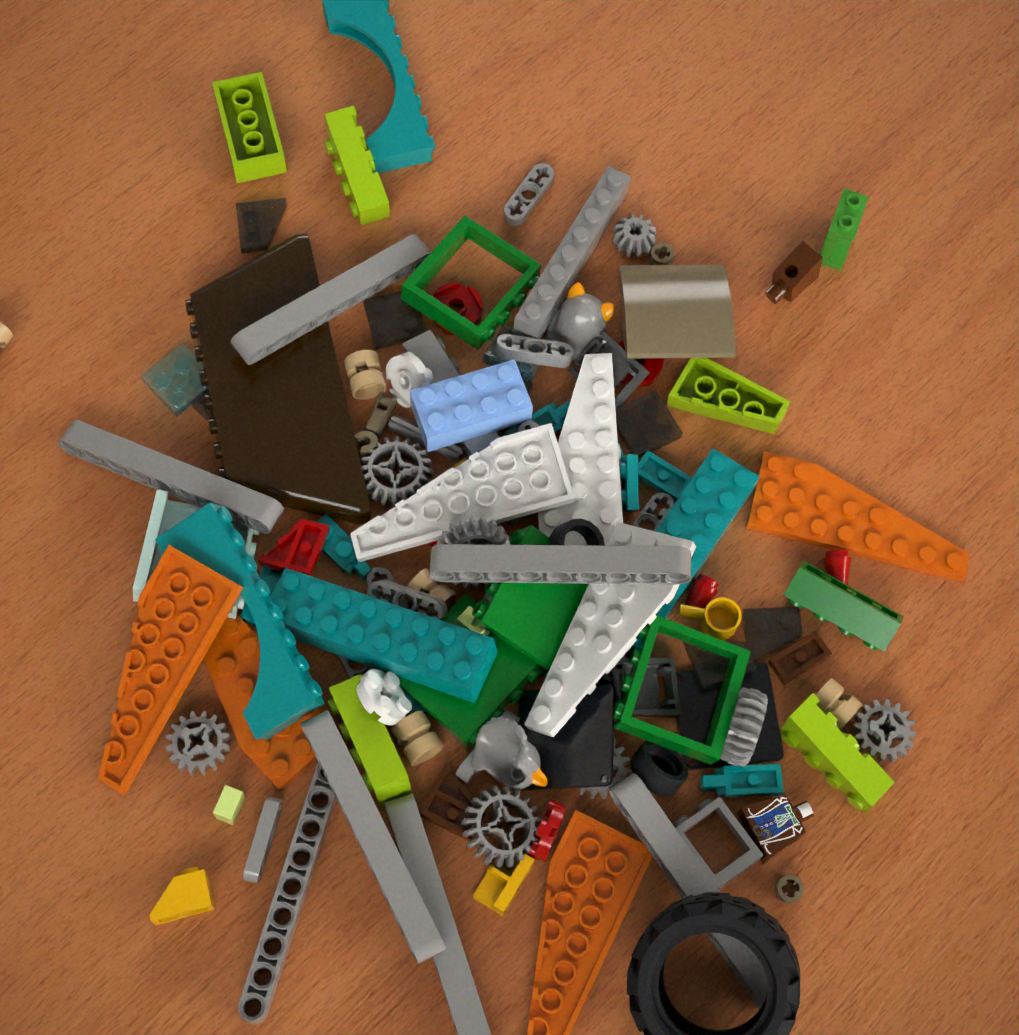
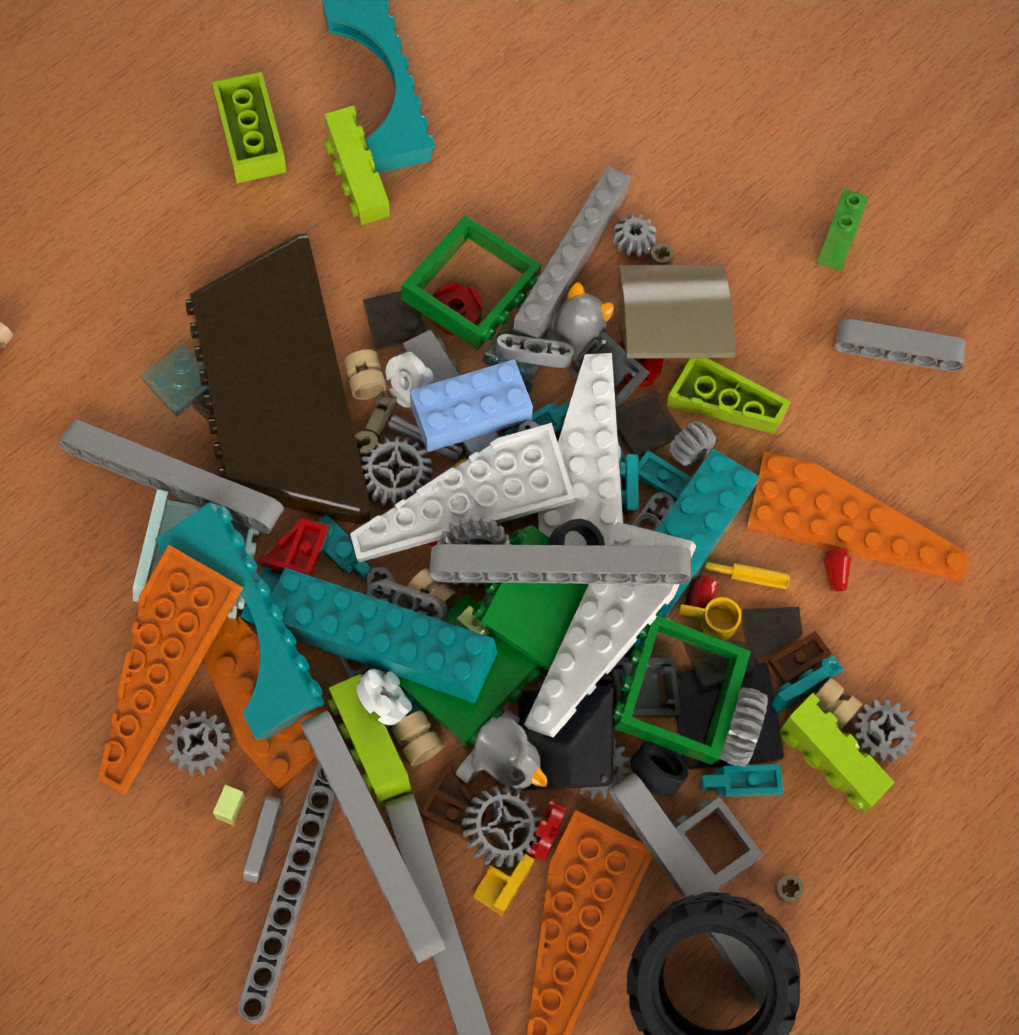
yellow slope [150,867,215,926] -> none
light grey beam [230,234,431,365] -> none
clear smoke wing [236,198,287,253] -> none
light grey beam [504,163,554,226] -> none
torso [737,795,814,864] -> none
reddish brown torso [765,241,823,304] -> none
green brick [784,561,904,652] -> none
none -> light grey gear [669,421,716,467]
none -> yellow axle [704,562,790,590]
none -> teal hinge [771,656,844,713]
none -> light grey beam [835,319,966,372]

